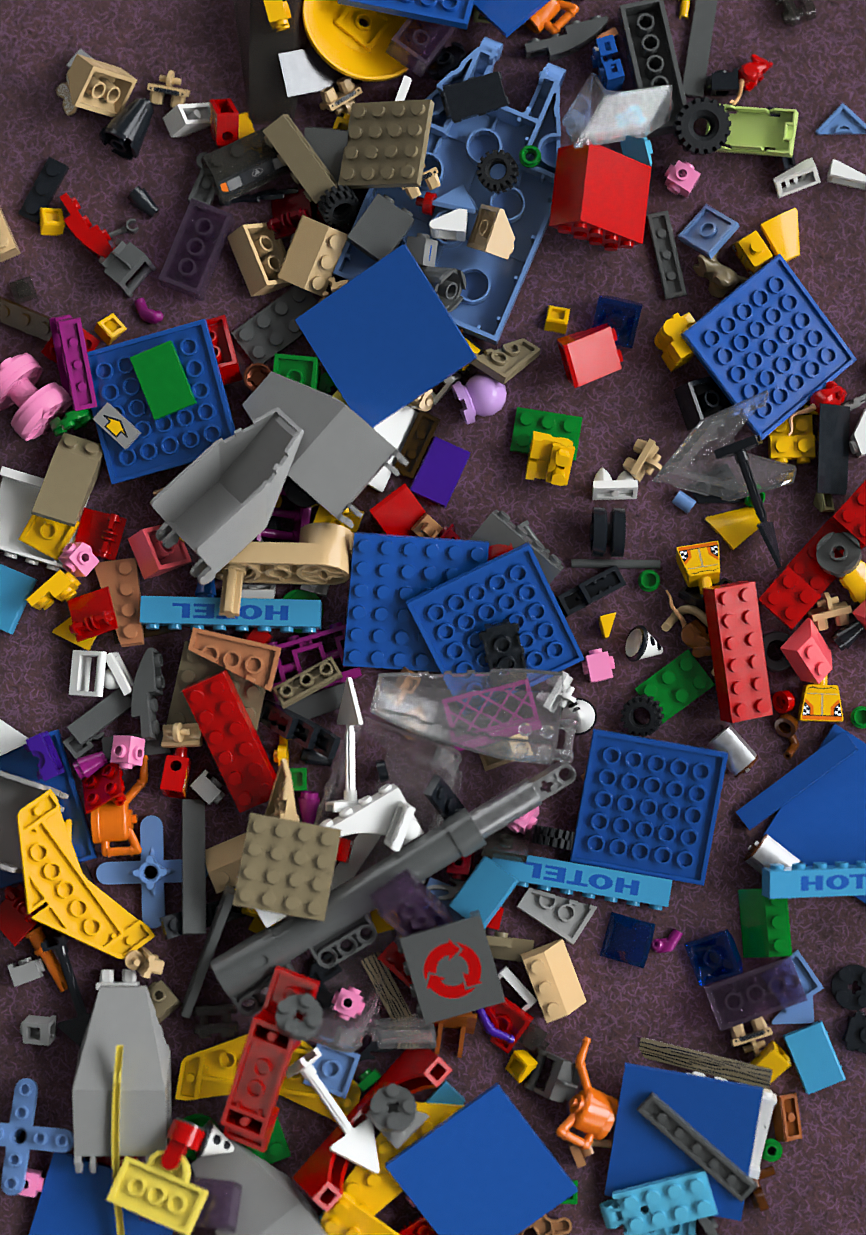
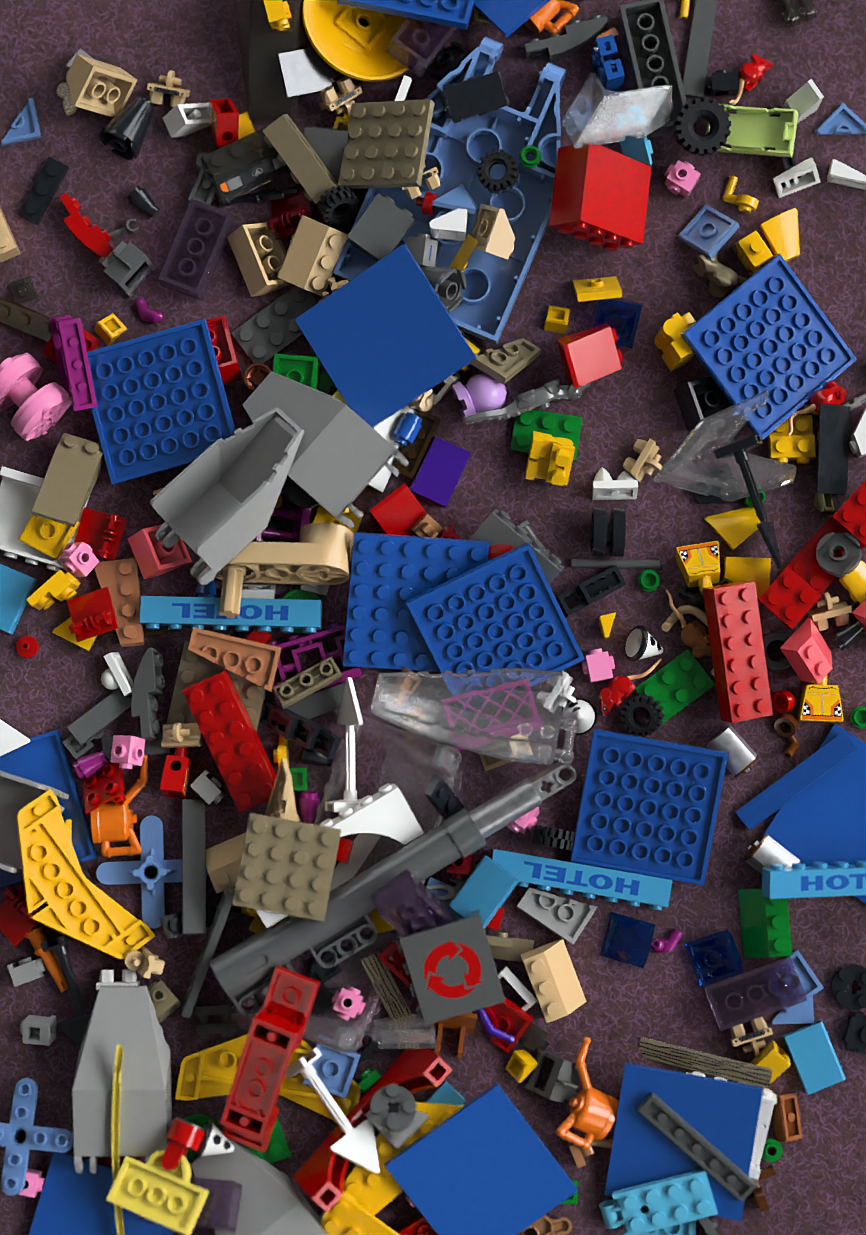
dark purple brick [23,731,66,781] -> none
yellow slope [40,208,65,236] -> none
green plate [49,408,94,436] -> none
white tile [69,650,107,697] -> none
light grey tile [93,402,141,449] -> none
green tile [130,340,197,420] -> none
dark grey plate [276,994,323,1041] -> none
black tile [375,759,389,782] -> none
white tile [384,801,420,852] -> none
black piece [479,618,528,685] -> none
clear smoke plate [481,829,529,863] -> none
dark grey tile [646,210,687,300] -> none
medium blue hinge [671,490,697,514] -> none
none -> medium blue tile [1,98,41,146]
none -> red tile [16,636,39,658]
none -> blue brick [392,412,422,447]
none -> yellow piece [449,234,479,272]
none -> dark grey animal [462,379,591,424]
none -> yellow plate [572,276,622,302]
none -> red animal [598,658,662,716]
none -> yellow plate [722,176,759,213]
none -> yellow slope [724,557,771,598]
none -> white slope [783,79,824,123]

